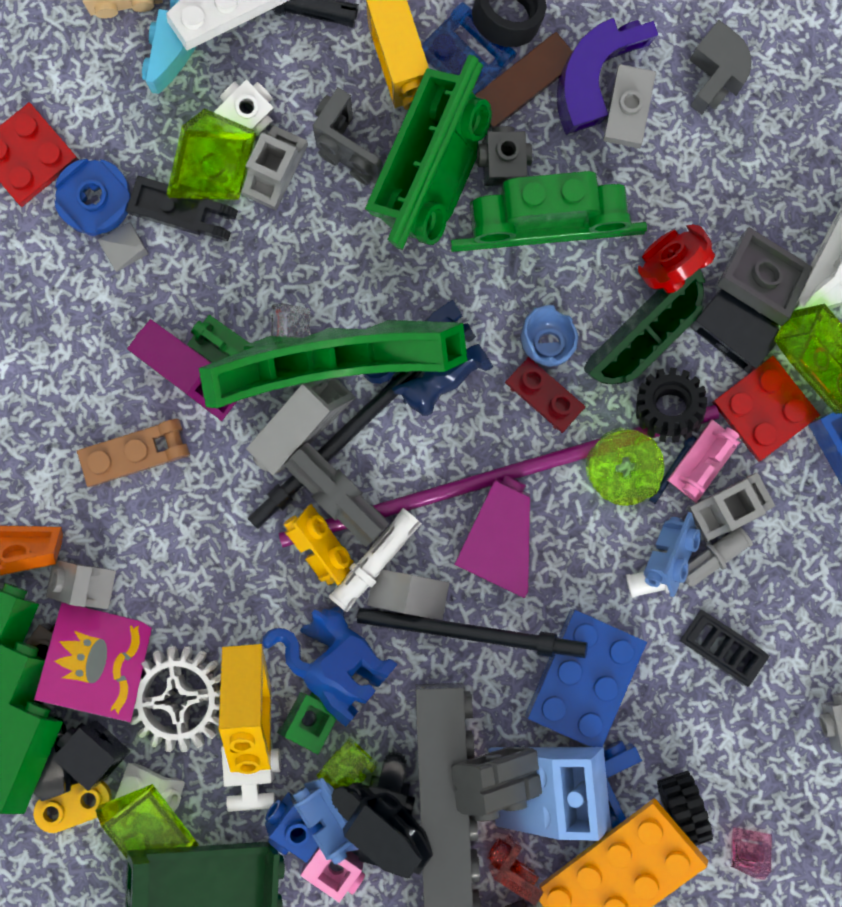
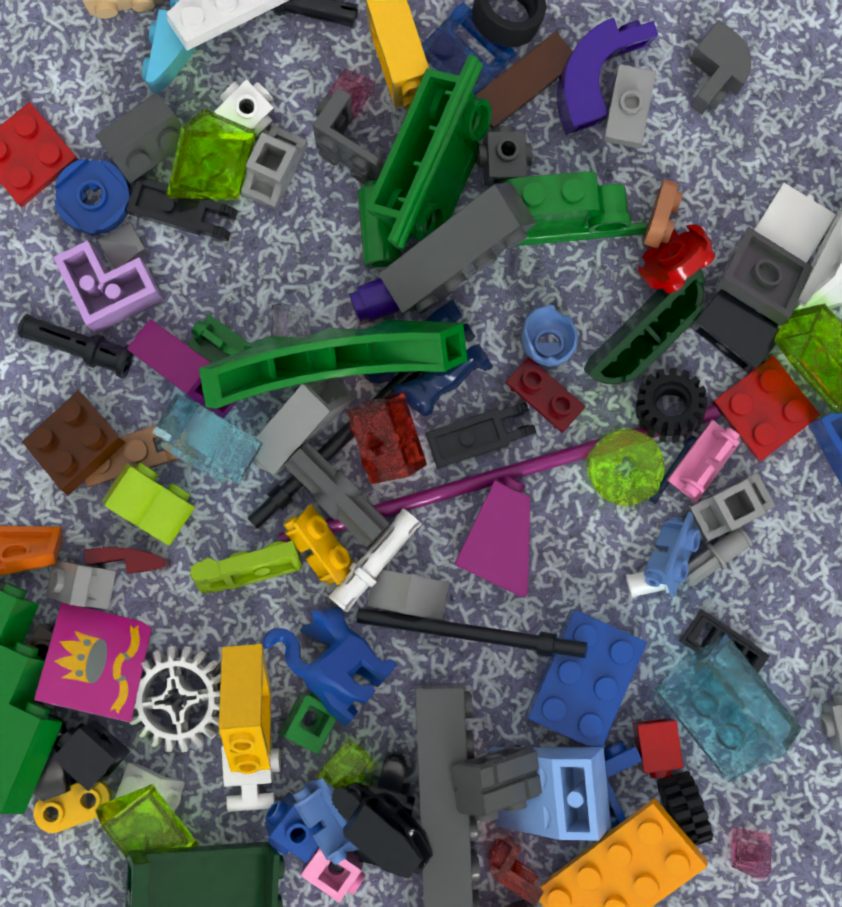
none -> black pin [18,314,135,379]
none -> reddish brown plate [22,390,125,496]
none -> lavender brick [53,240,164,334]
none -> dark red slope [83,547,171,574]
none -> dark grey brick [95,92,191,183]
none -> lime brick [101,462,195,546]
none -> clear light blue brick [152,393,263,484]
none -> lime hinge [189,540,303,594]
none -> clear pink slope [327,69,375,119]
none -> clear red brick [347,392,427,484]
none -> dark purple brick [349,278,400,322]
none -> green brick [357,180,401,268]
none -> dark grey wedge [379,183,536,314]
none -> black hinge [425,402,537,470]
none -> red brick [632,718,683,778]
none -> nougat plate [643,179,683,249]
none -> clear light blue brick [654,634,802,782]
none -> white piece [755,183,836,263]

